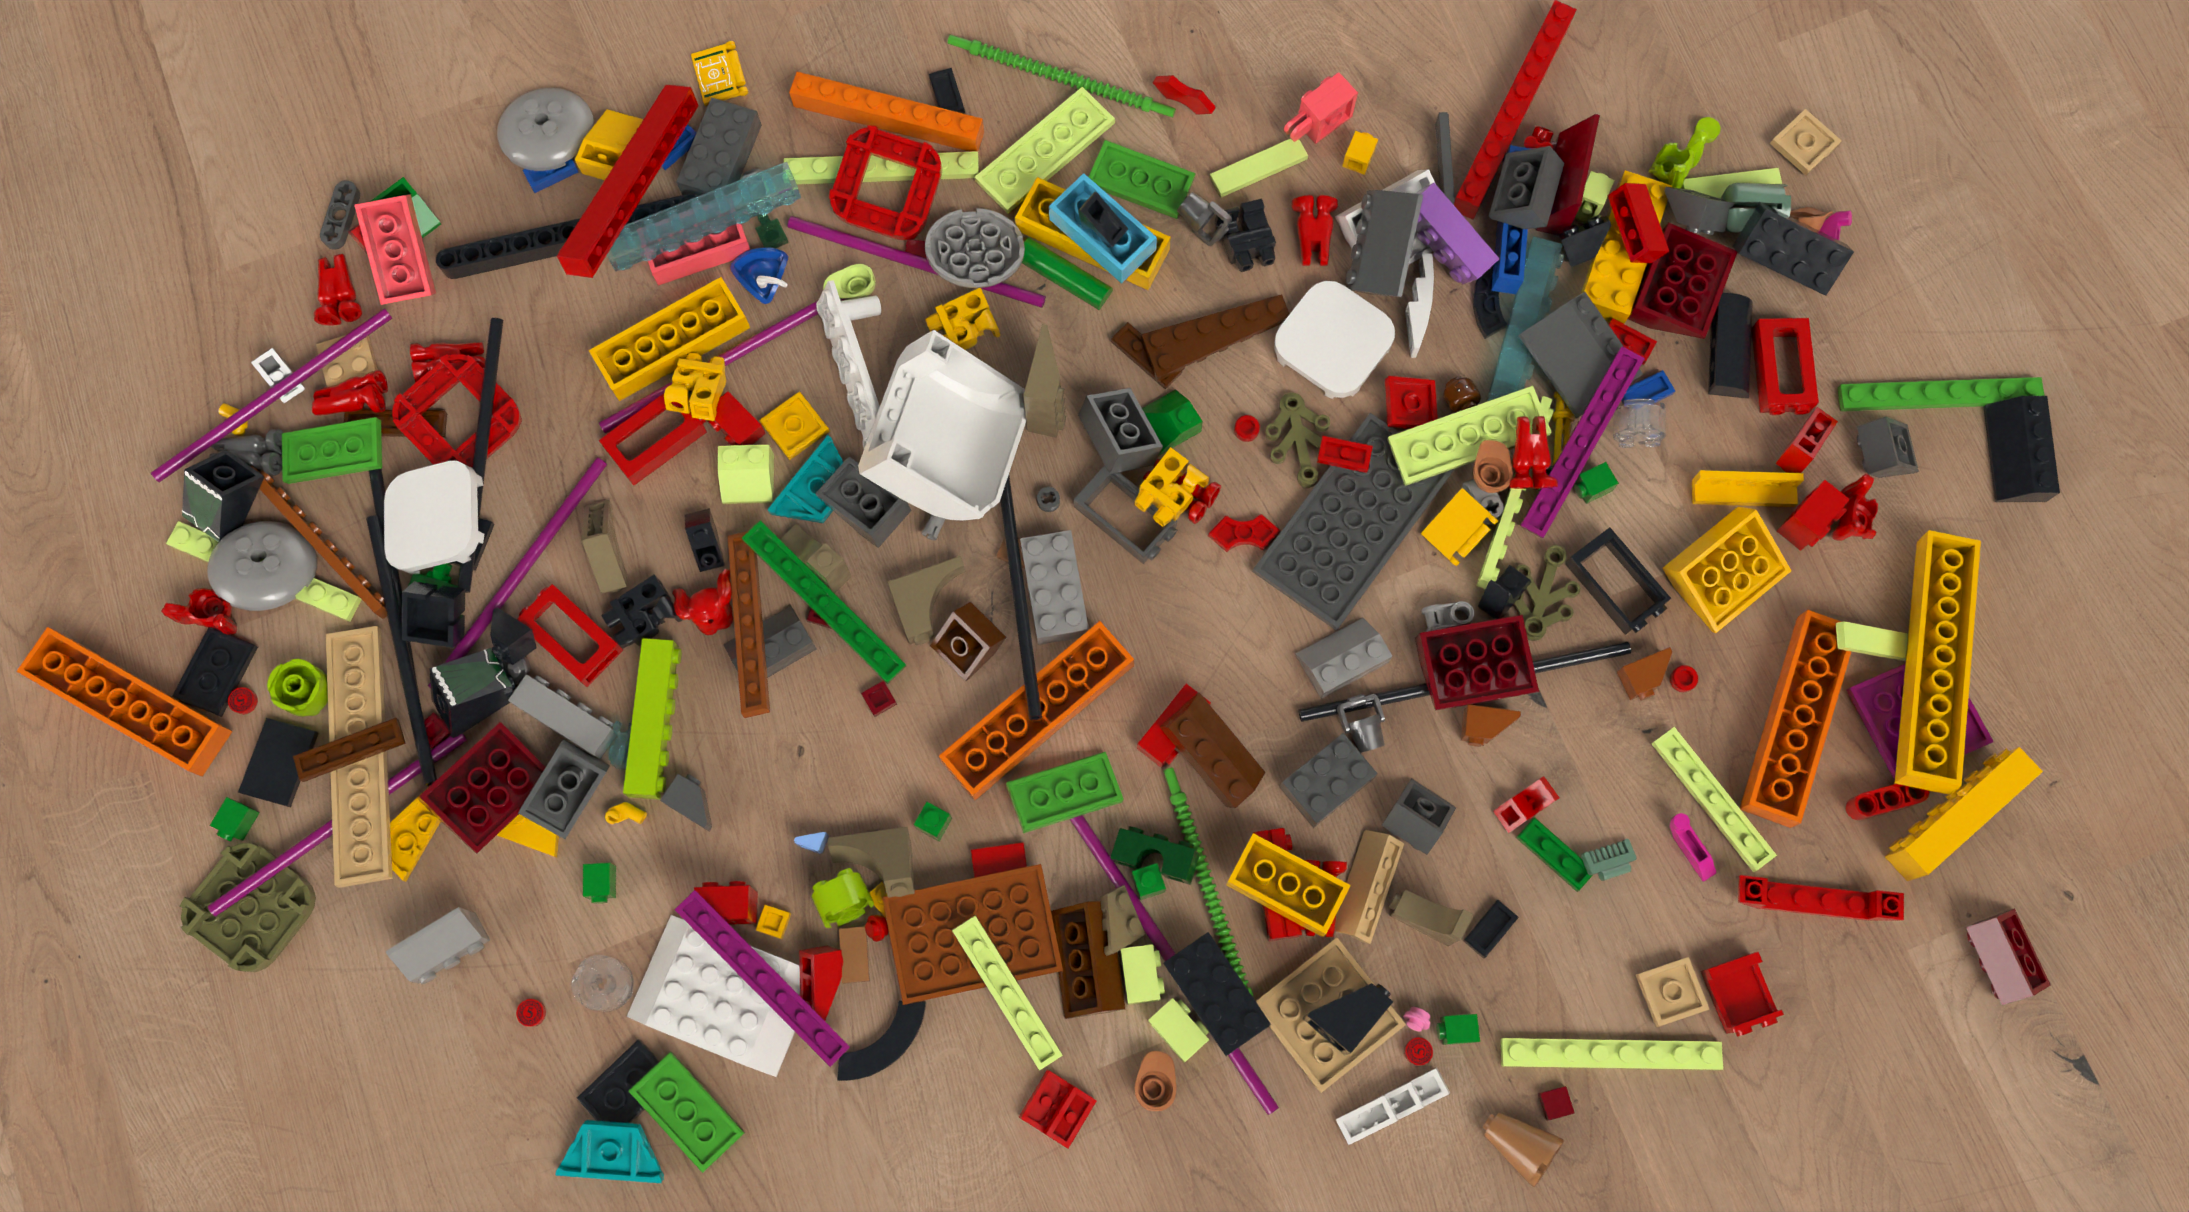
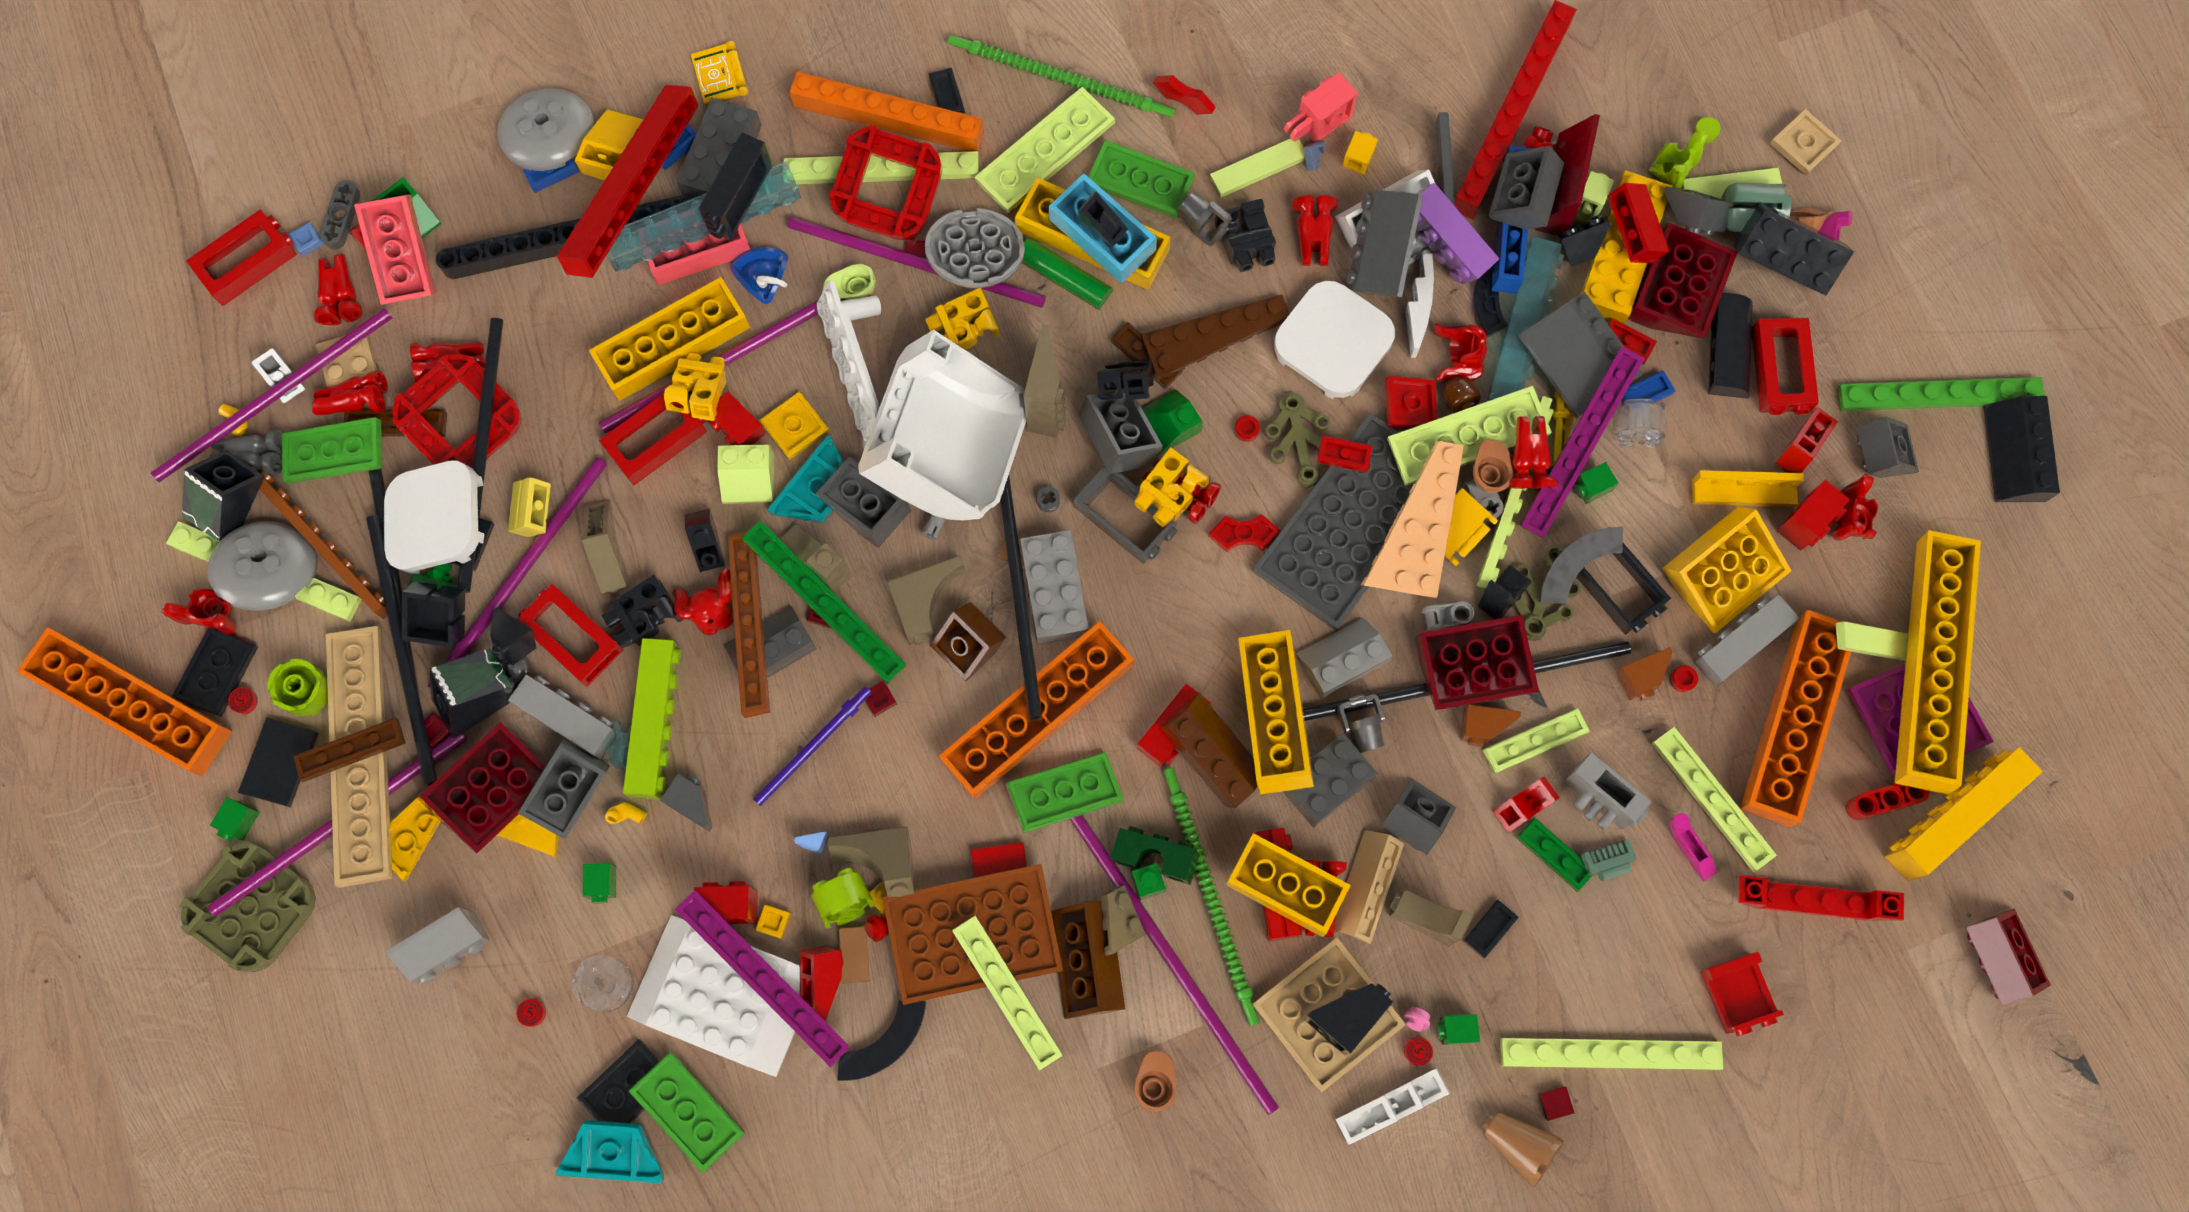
clear green plate [755,206,789,249] -> none
green brick [914,802,952,842] -> none
red slope [1019,1069,1097,1149] -> none
yellowish green brick [1121,944,1165,1005] -> none
yellowish green brick [1148,998,1209,1063] -> none
black brick [1163,932,1271,1056] -> none
tan plate [1636,957,1709,1027] -> none
none -> red piece [186,209,297,306]
none -> medium blue tile [288,222,324,257]
none -> light yellow brick [508,478,551,537]
none -> black window [698,132,773,241]
none -> dark purple bar [753,686,872,806]
none -> black hips [1097,360,1154,400]
none -> yellow brick [1238,630,1314,794]
none -> sand blue tile [1303,140,1325,171]
none -> light nougat wing [1361,441,1464,598]
none -> red hair [1433,323,1487,382]
none -> yellowish green tile [1482,708,1590,774]
none -> flat silver tile [1540,527,1623,604]
none -> light grey piece [1563,752,1651,830]
none -> light grey brick [1694,594,1800,687]

